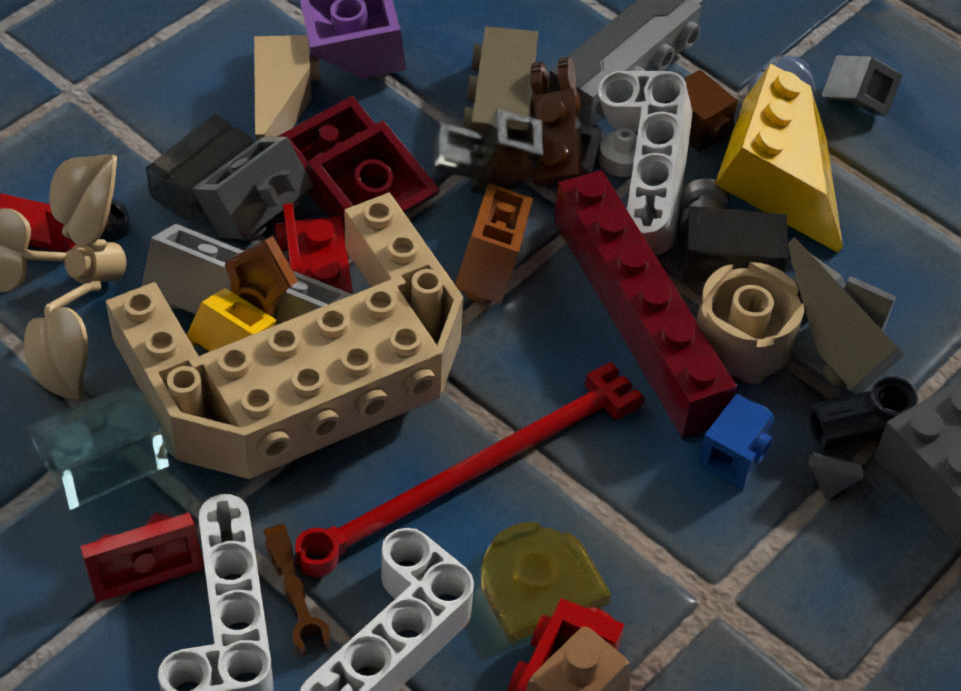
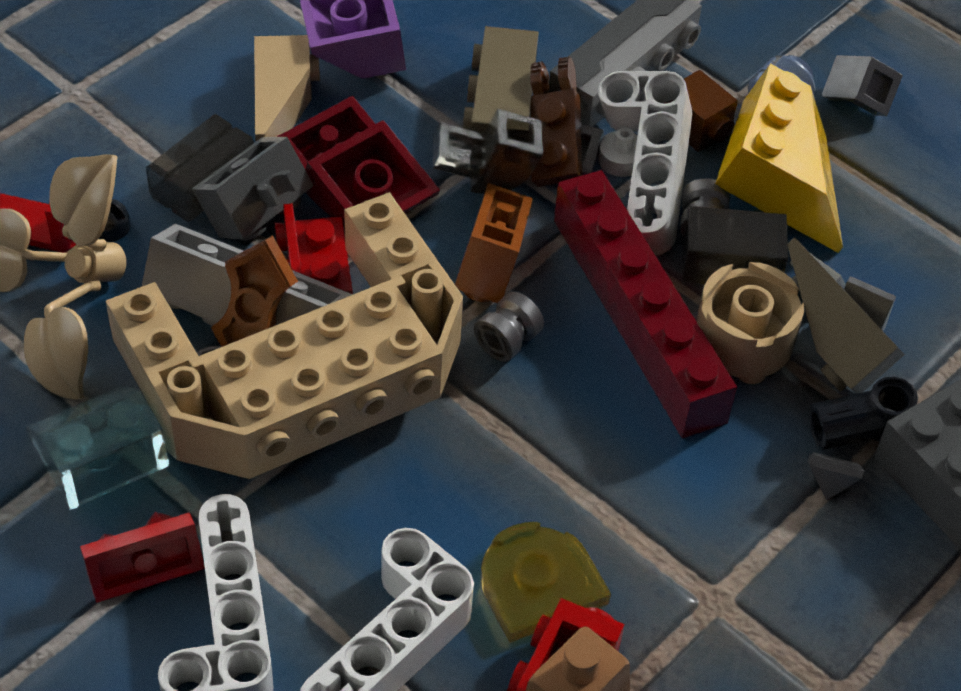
yellow brick [186,288,277,352] -> none
reddish brown piece [264,524,330,658] -> none
red hinge [295,362,645,578] -> none
blue brick [698,394,774,491] -> none
none -> flat silver wheel [473,292,544,362]

